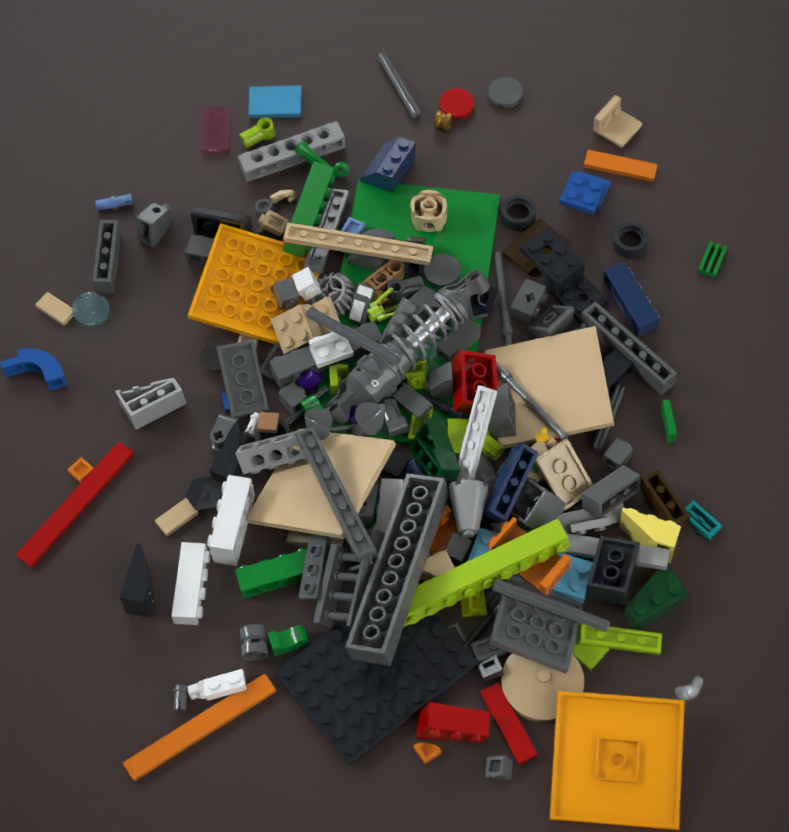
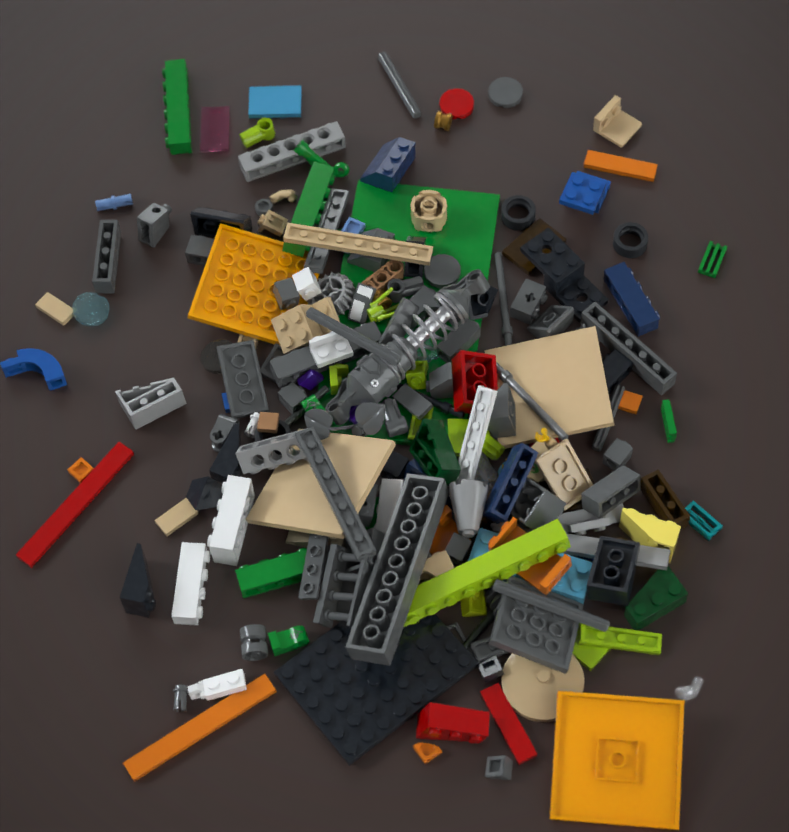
none -> green brick [162,59,192,155]
none -> orange tile [618,390,643,415]

